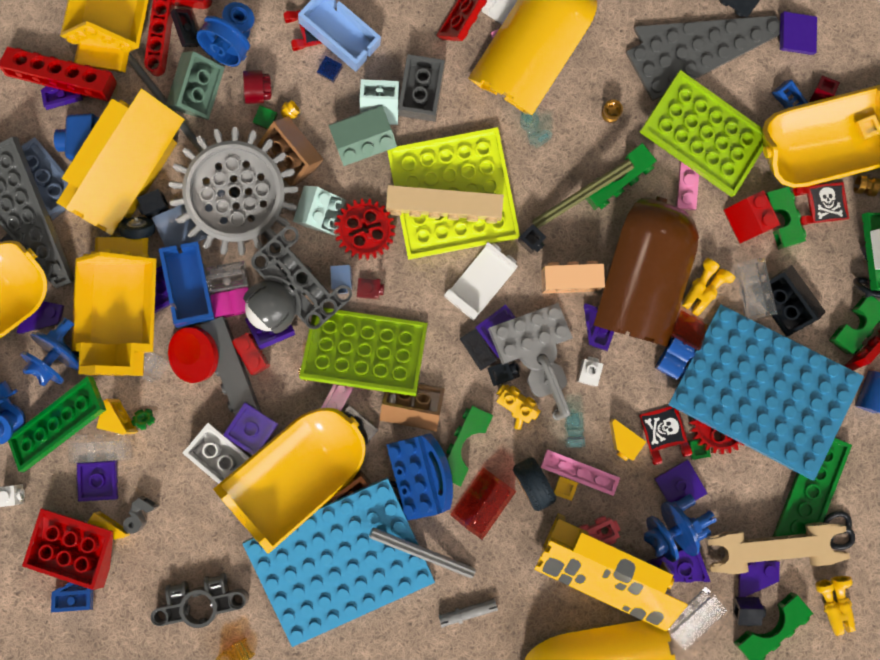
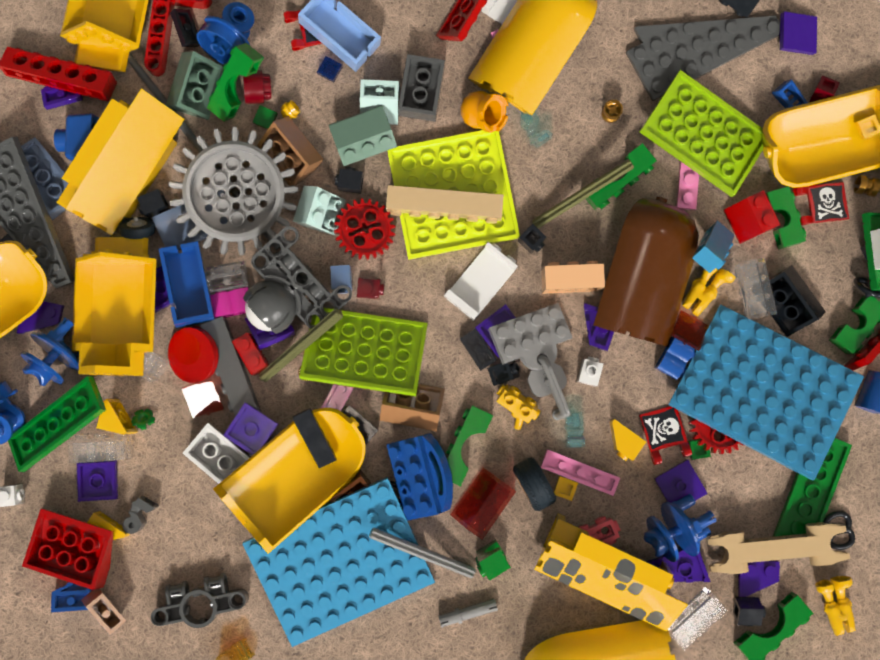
none -> medium nougat brick [81,589,126,635]
none -> piece [181,379,224,418]
none -> green arch [207,43,264,122]
none -> olive axle [259,308,343,382]
none -> black tile [292,408,337,468]
none -> black brick [335,167,364,194]
none -> light orange tile [460,91,509,133]
none -> green arch [475,539,511,581]
none -> dark azure brick [692,220,735,273]

